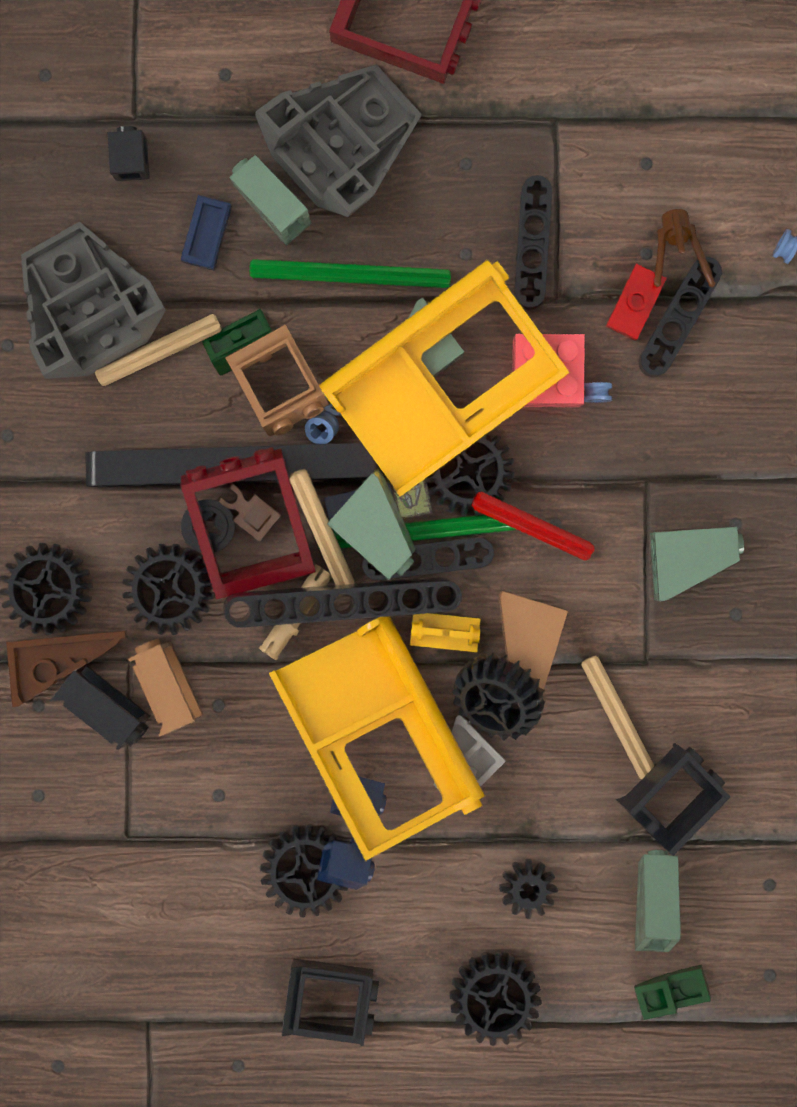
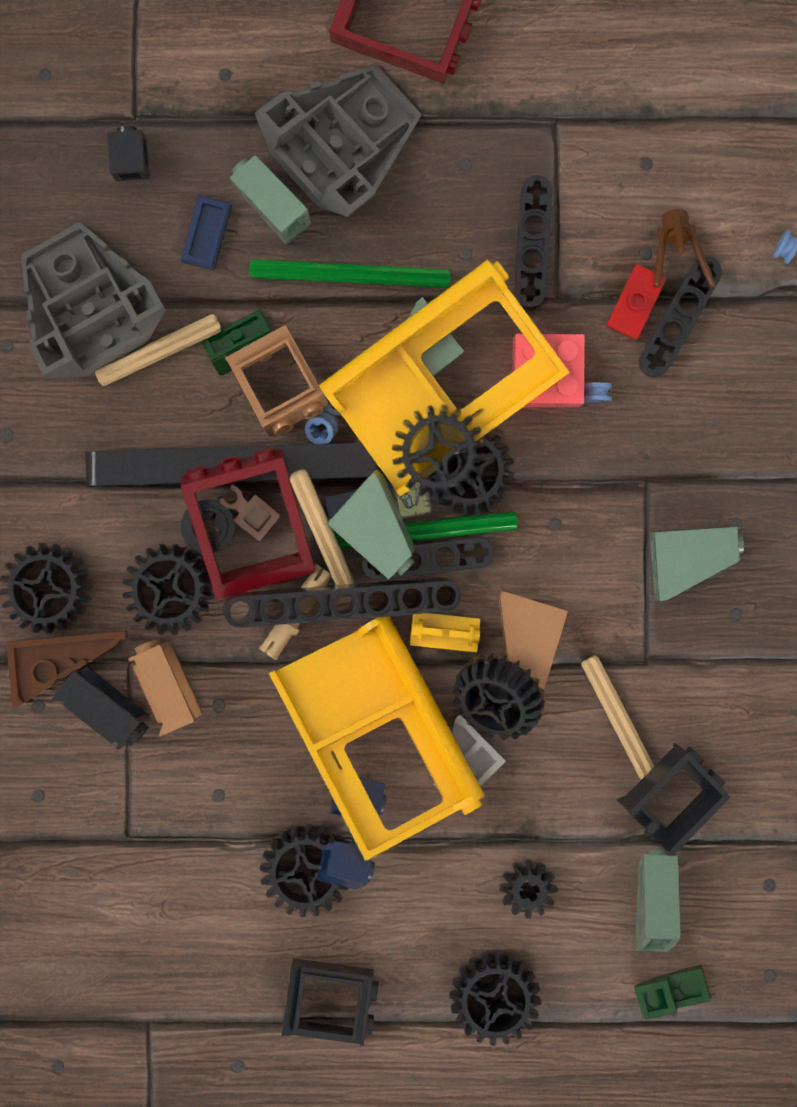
red axle [472,491,595,561] -> none
none -> black gear [392,405,487,500]

